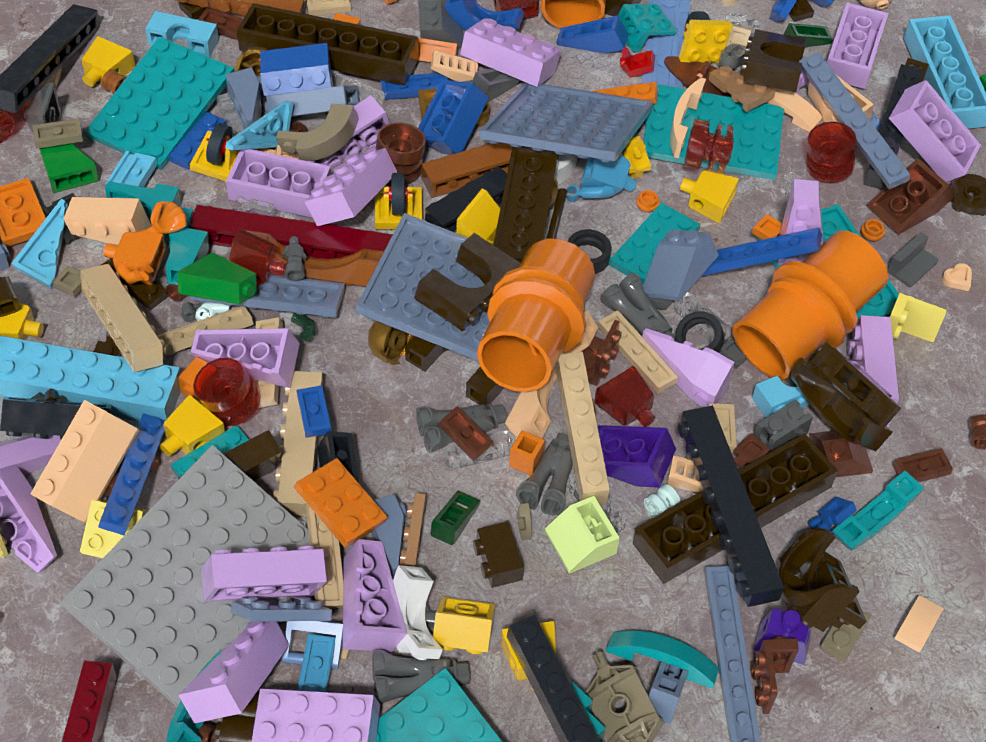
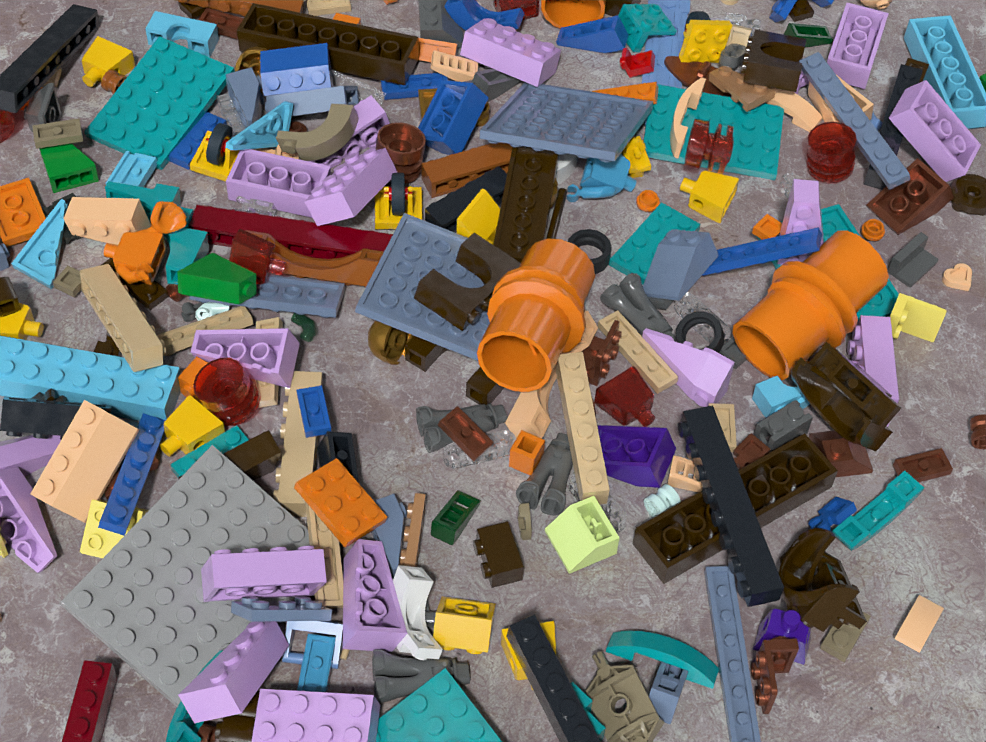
dark grey piece [282,236,306,281] -> none

